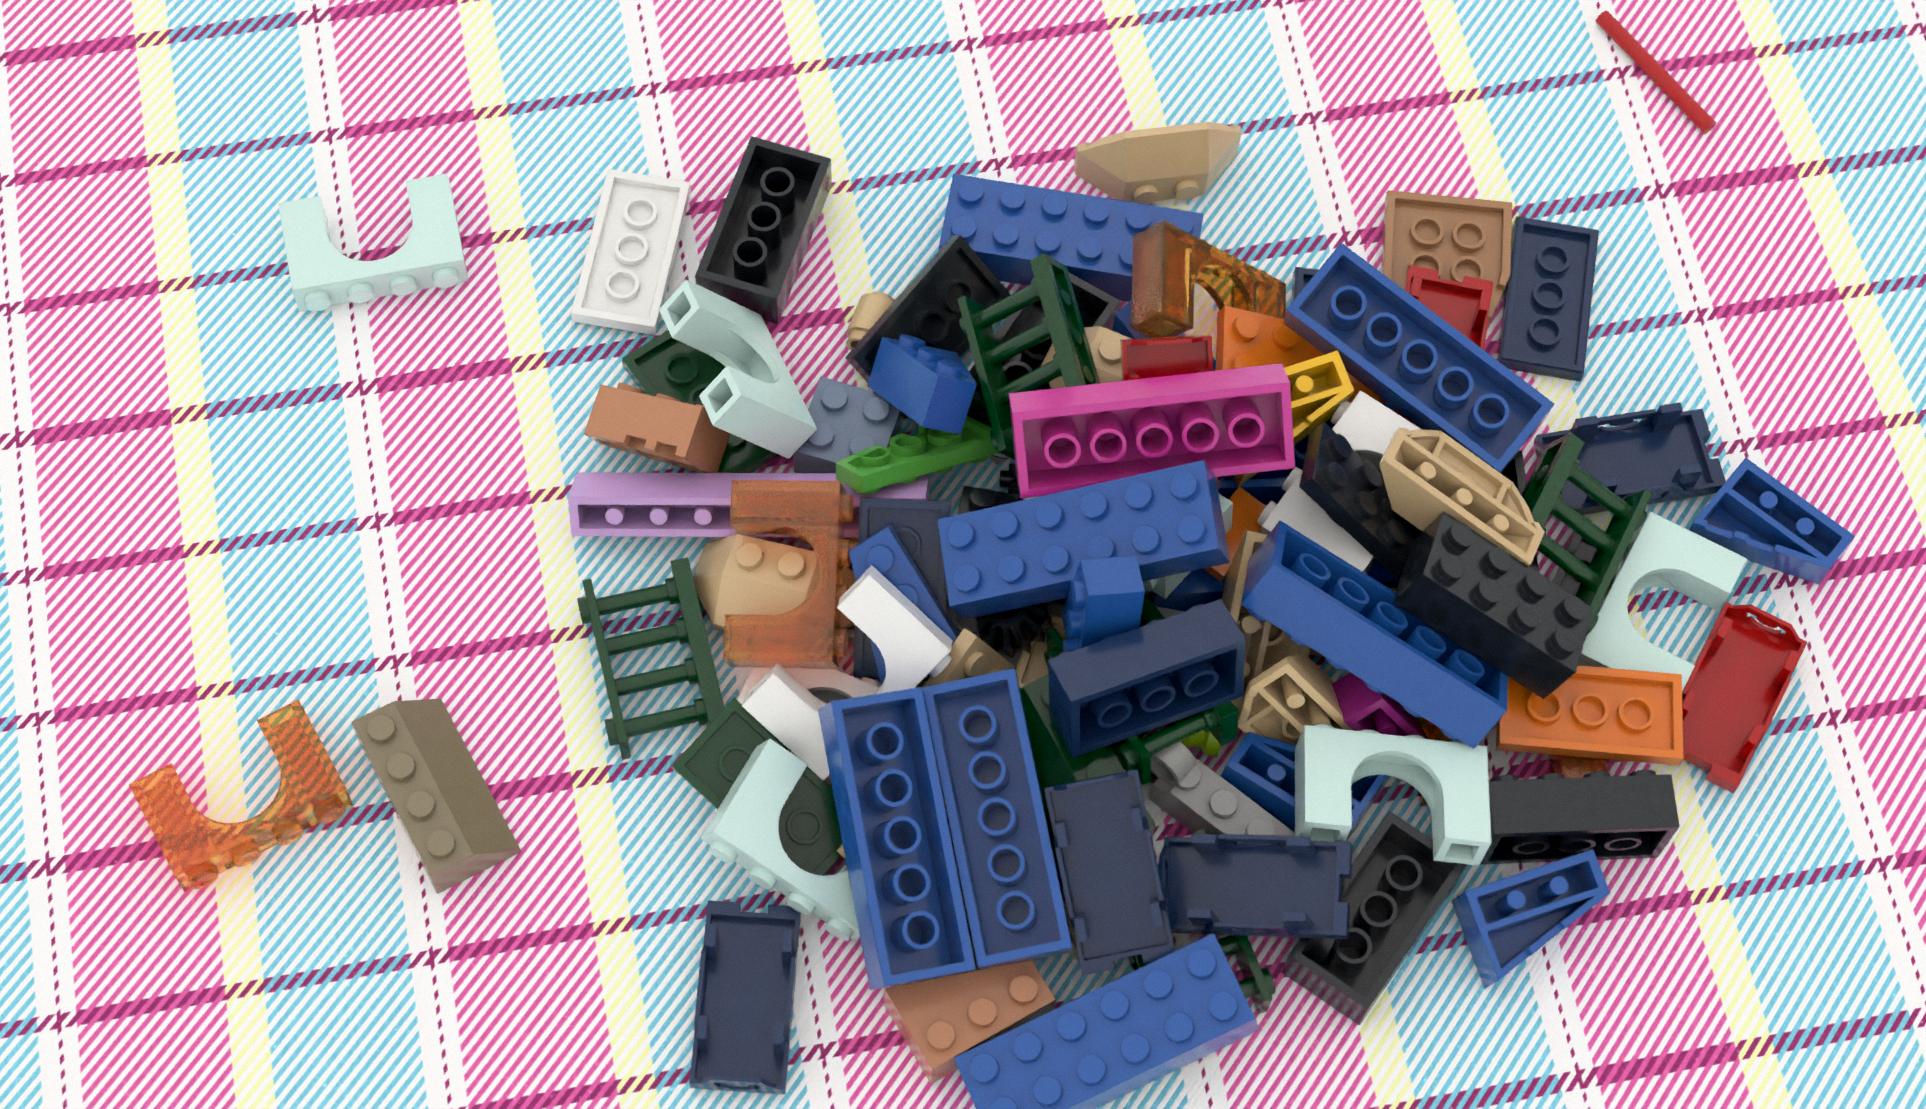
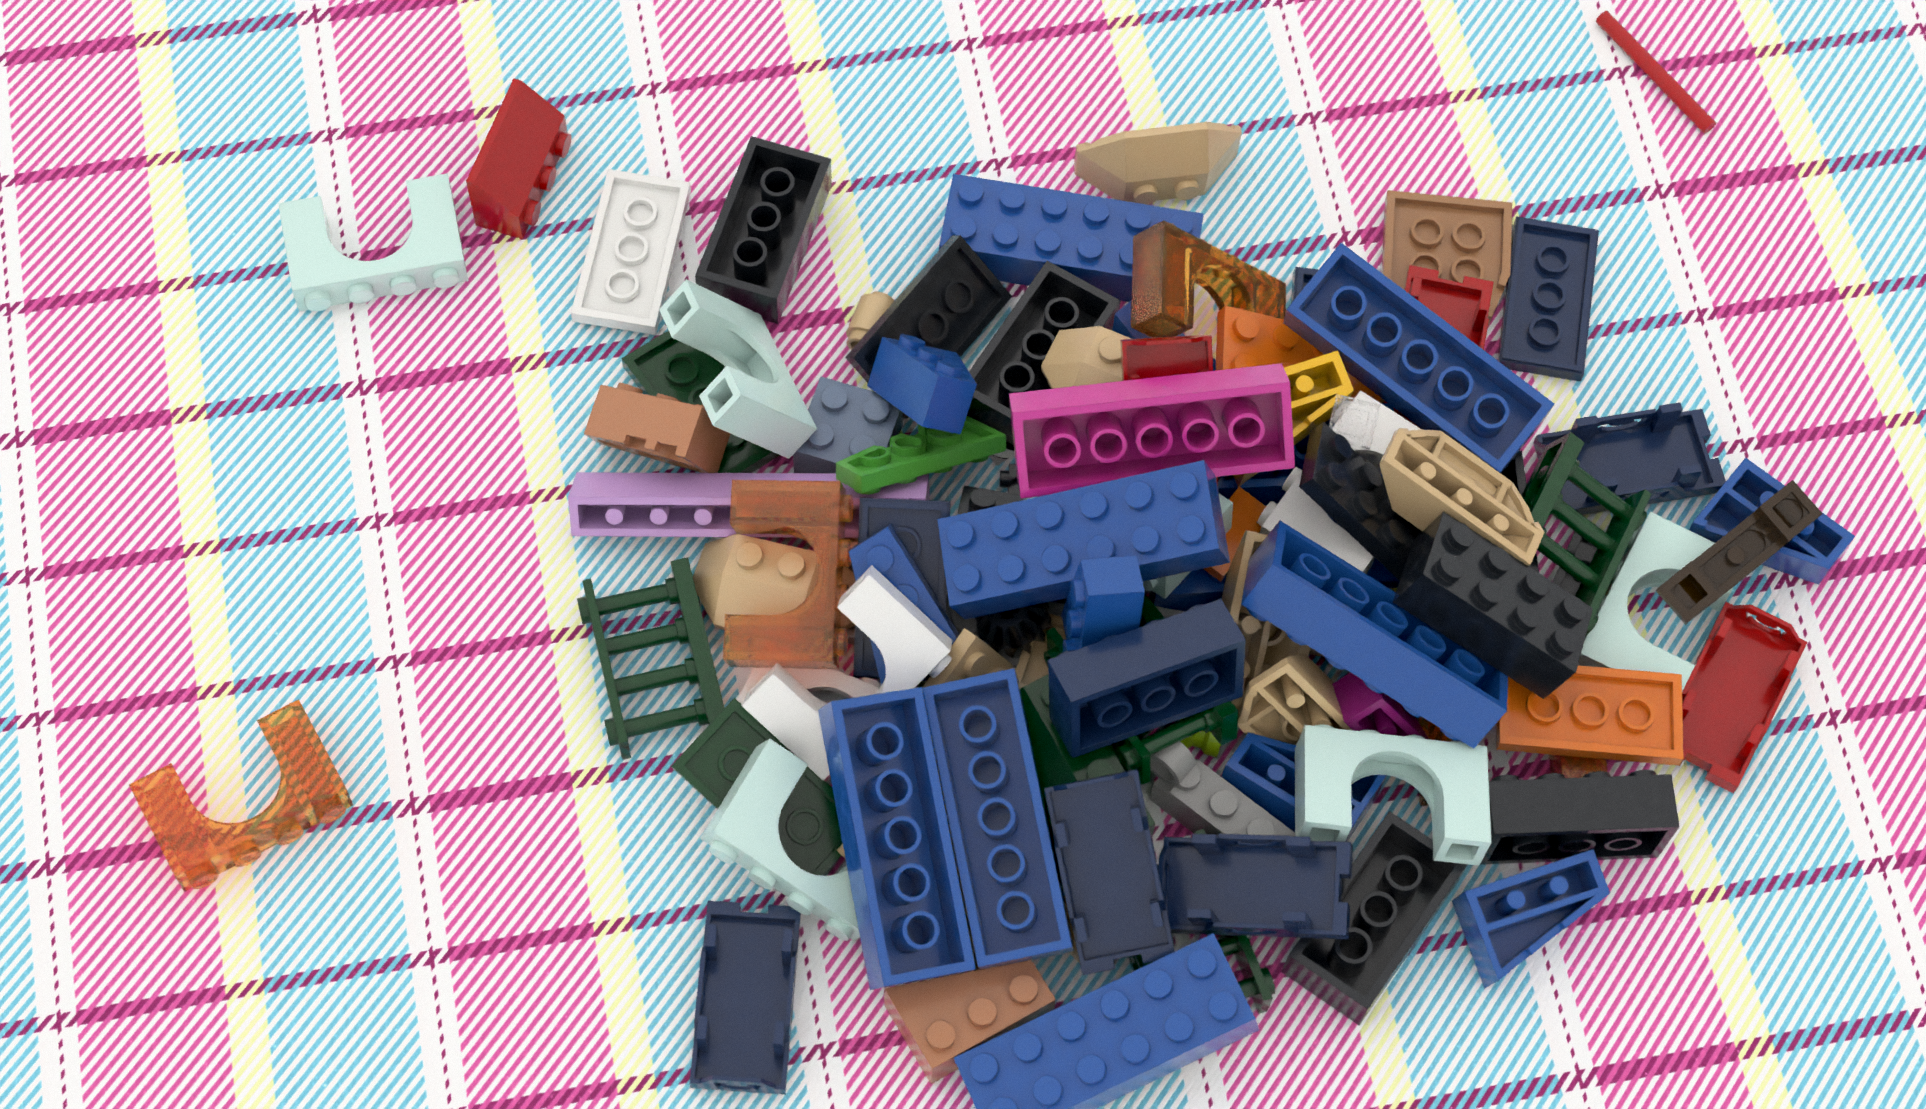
dark tan slope [351,698,521,894] -> none
dark green fence [957,253,1100,460] -> none
none -> red slope [466,78,571,240]
none -> clear tile [1329,394,1381,450]
none -> dark brown slope [1656,480,1823,625]

